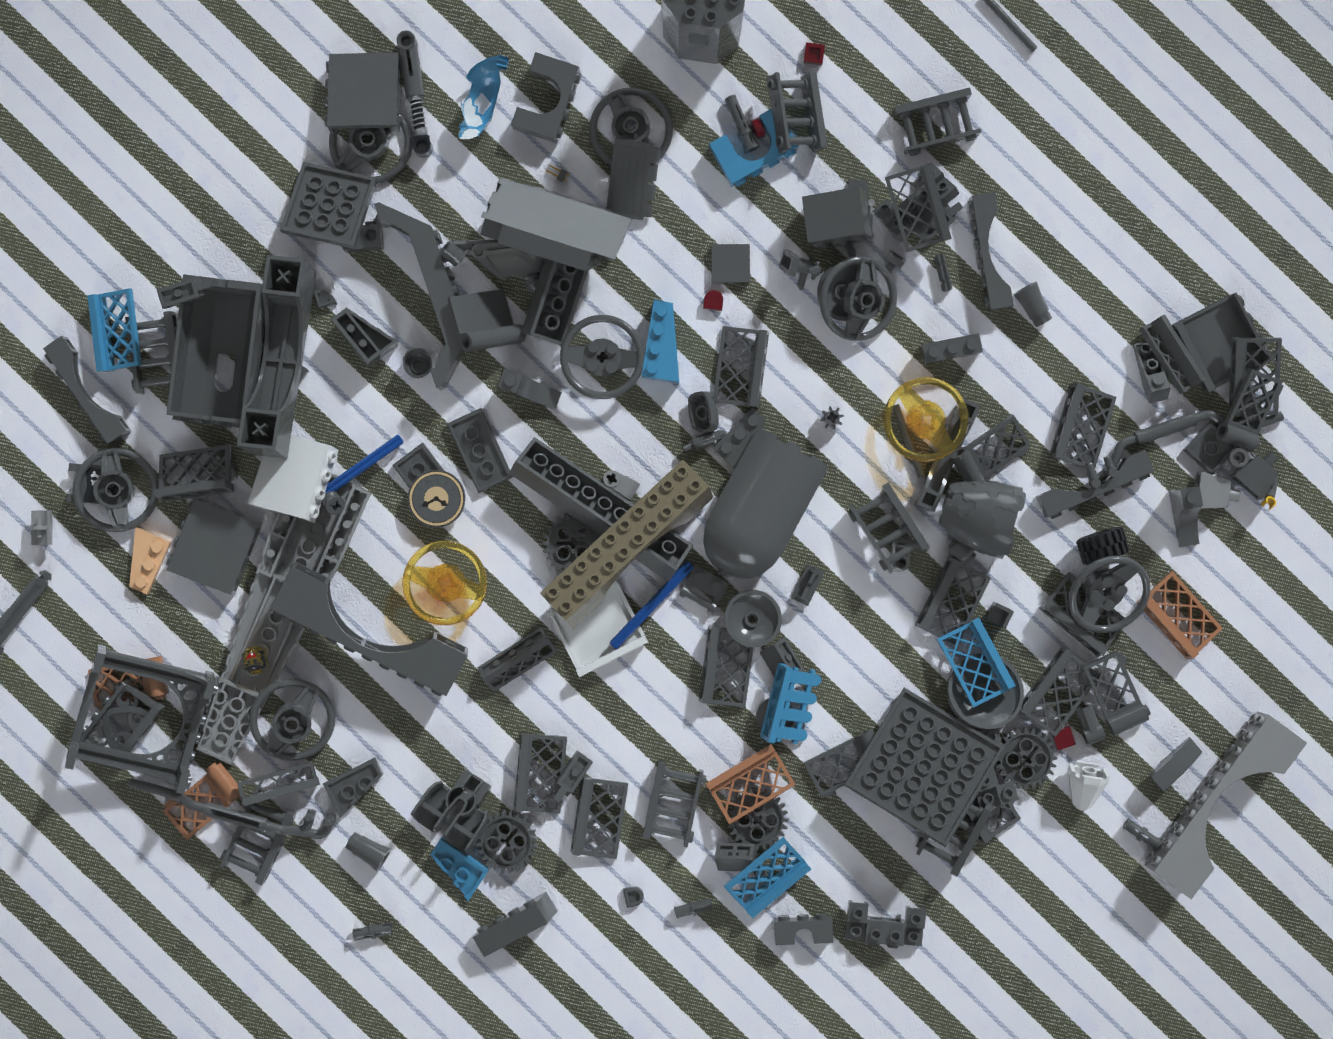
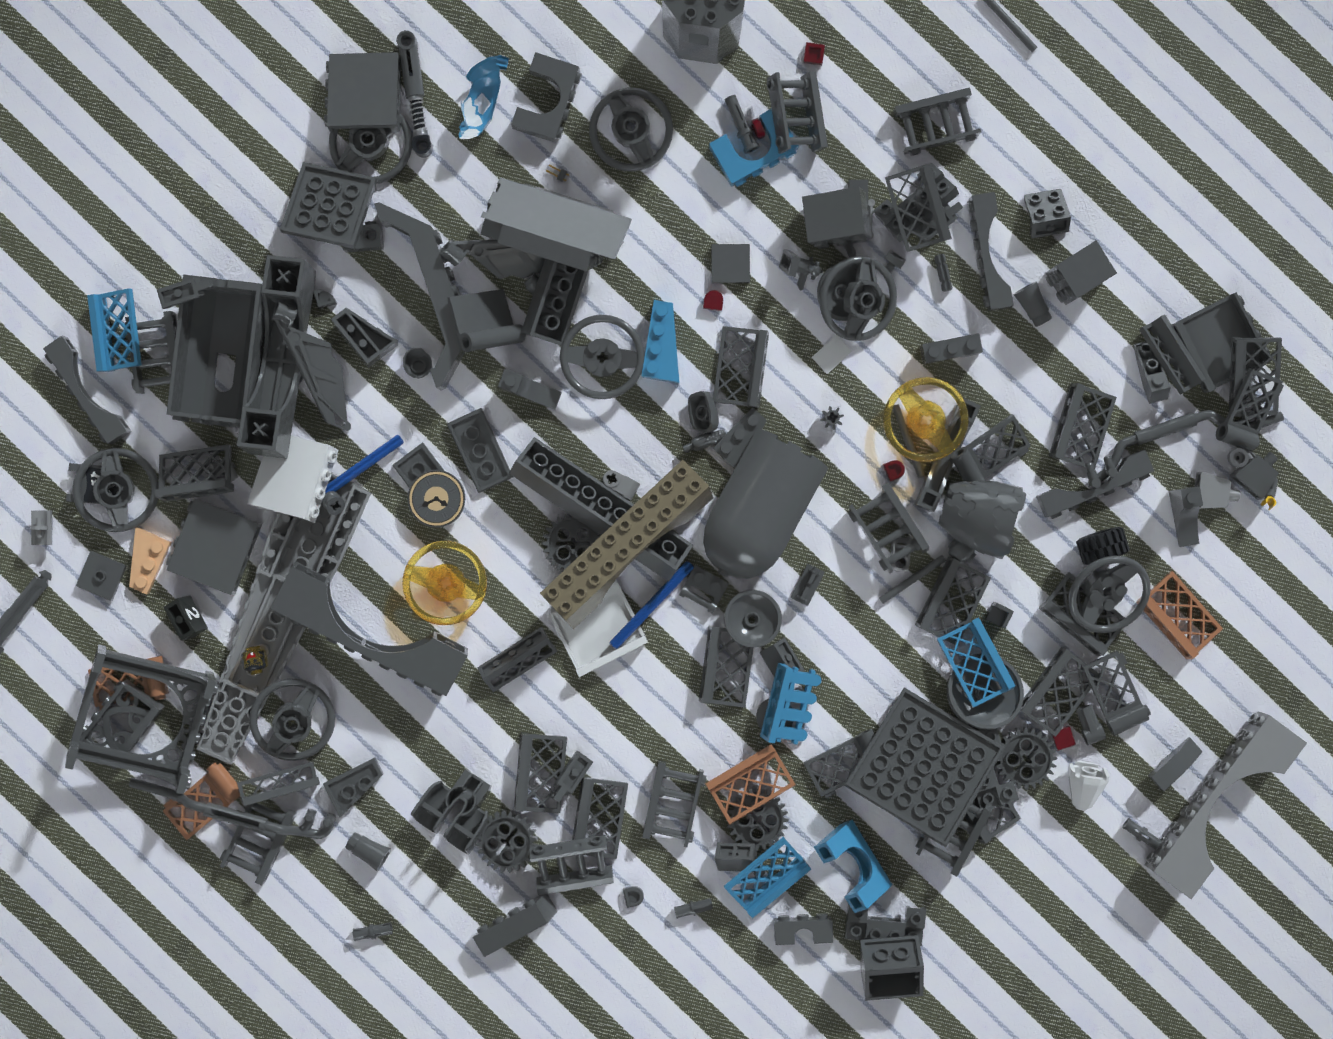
dark azure wing [430,837,490,901] -> none
dark grey hinge [606,137,661,220] -> none
dark grey tile [1183,421,1238,475] -> none
none -> dark grey plate [76,551,127,601]
none -> pearl dark grey brick [163,595,208,641]
none -> dark grey wing [272,301,351,431]
none -> dark grey fence [530,835,614,895]
none -> white sticker [812,335,852,374]
none -> dark azure arch [814,820,892,913]
none -> dark grey container [860,935,924,1001]
none -> dark grey bar [879,555,946,604]
none -> dark red tile [882,460,905,482]
none -> dark grey bracket [1024,189,1071,239]
none -> dark grey container [1045,240,1117,305]

